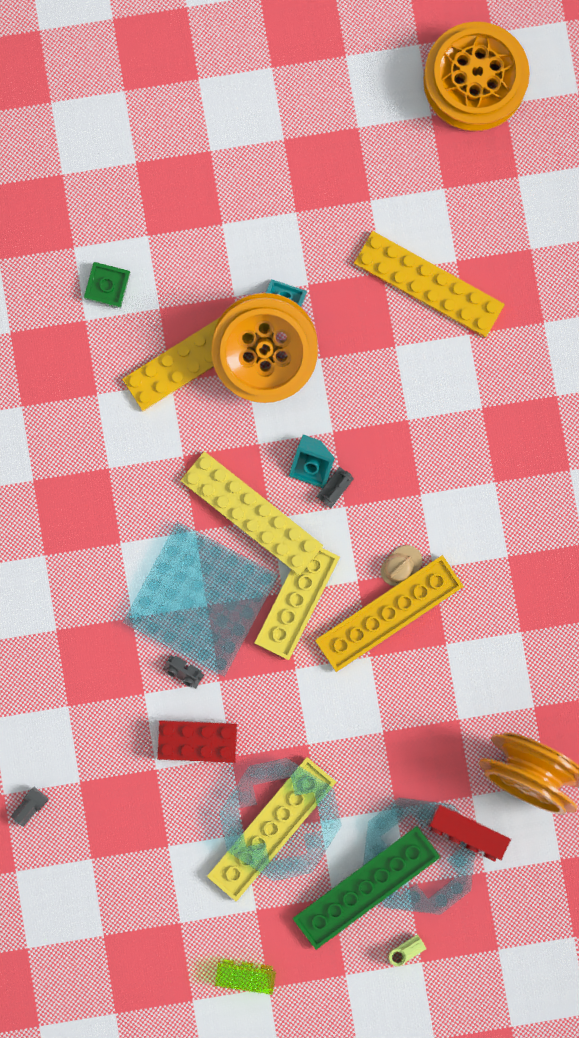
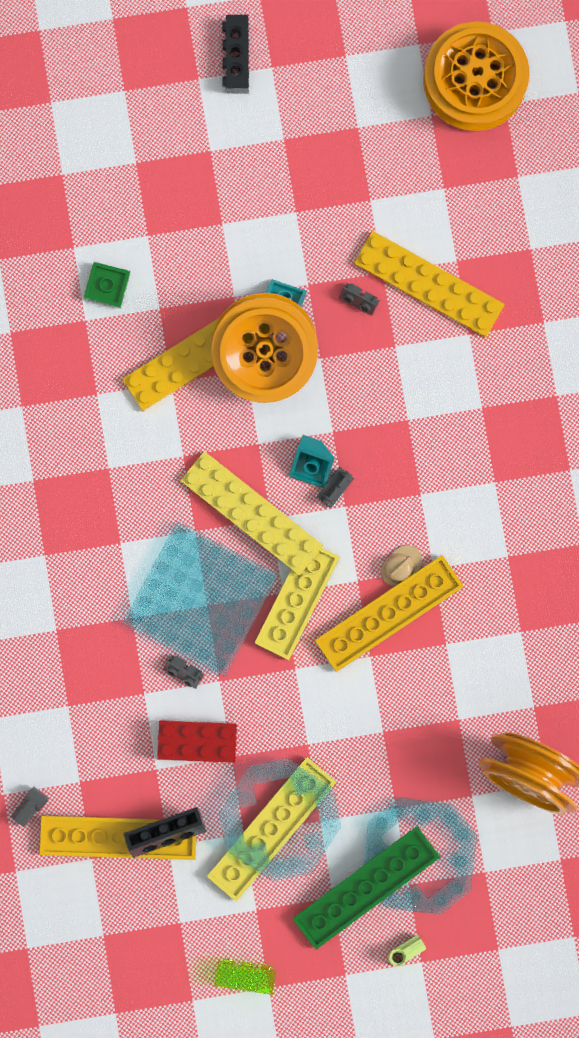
red brick [428,804,511,862] -> none
none -> yellow plate [40,816,197,860]
none -> black brick [123,807,207,858]
none -> black brick [222,15,249,94]
none -> dark grey hinge [339,283,380,315]

